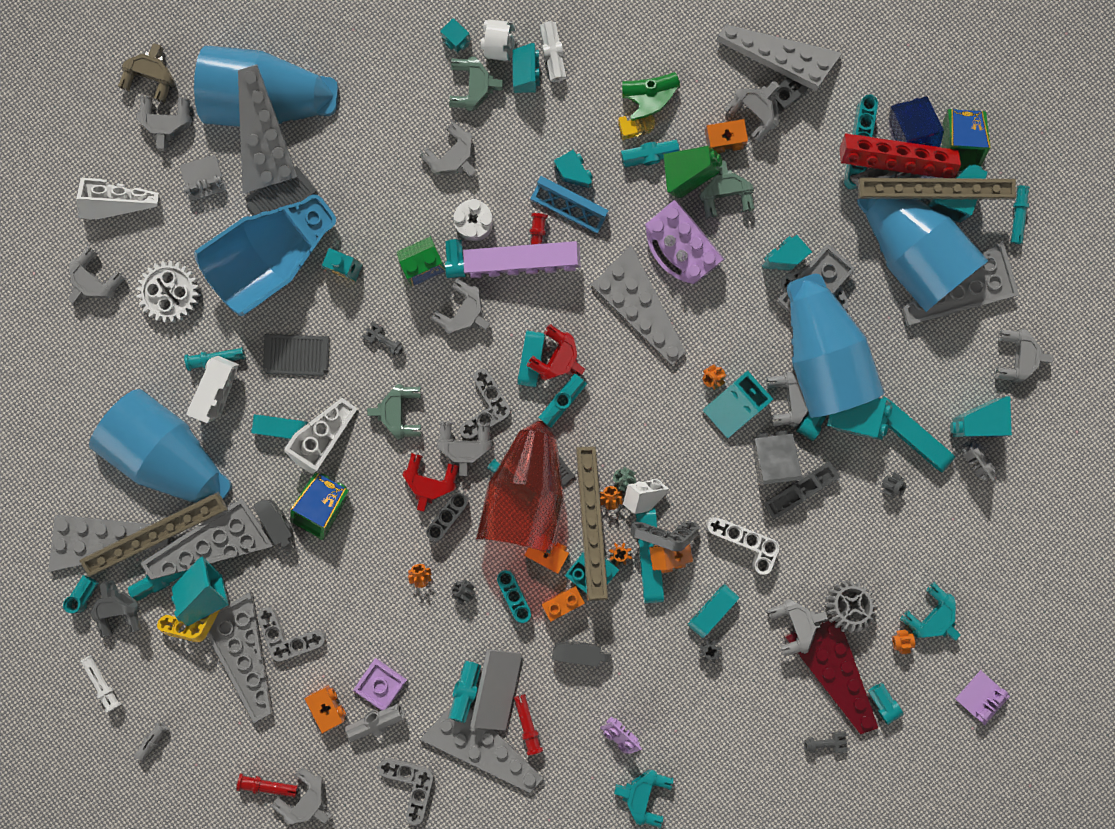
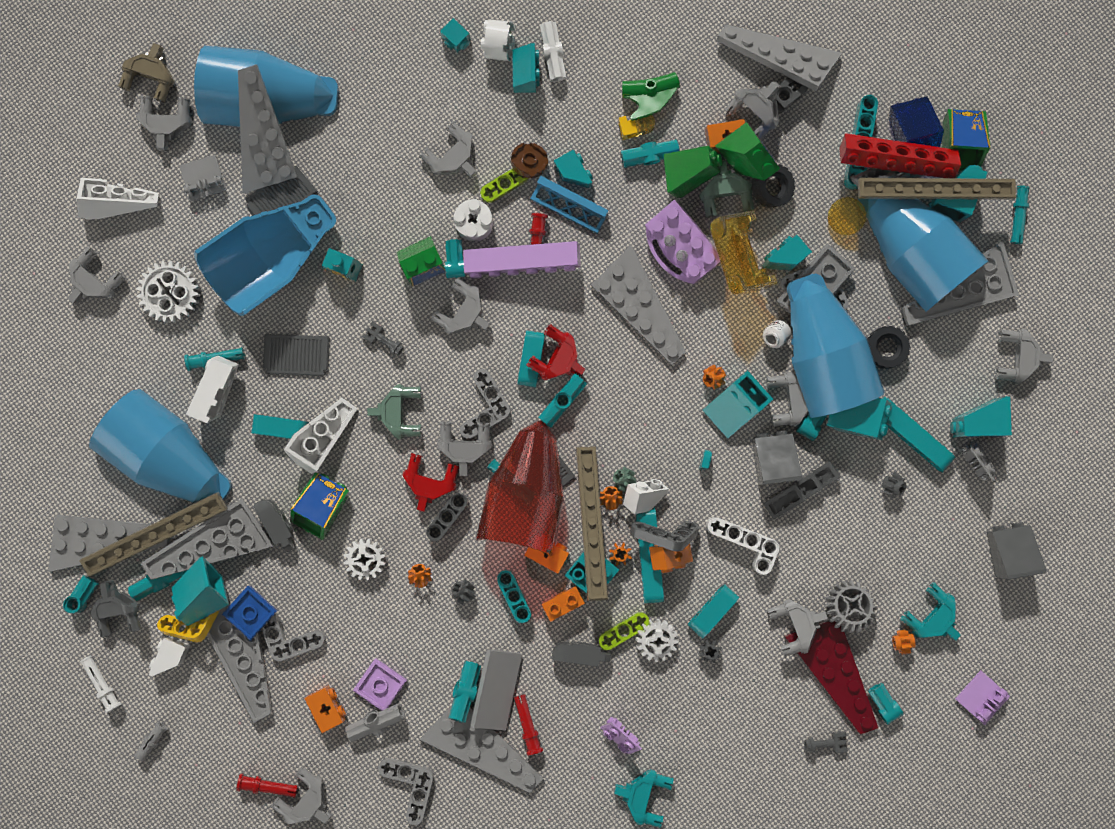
sand green connector [449,56,503,111] -> none
none -> white slope [149,636,190,676]
none -> blue tile [222,585,278,640]
none -> white gear [344,538,386,580]
none -> lime beam [480,168,529,203]
none -> reddish brown tile [510,143,548,178]
none -> lime beam [599,612,649,650]
none -> white gear [636,619,679,662]
none -> teal tile [699,449,712,470]
none -> clear yellow windscreen [710,210,778,295]
none -> green slope [715,122,780,180]
none -> black tyre [751,164,795,208]
none -> white head [763,320,791,348]
none -> clear yellow tile [828,197,867,236]
none -> black tyre [867,326,911,369]
none -> dark grey slope [986,522,1047,579]

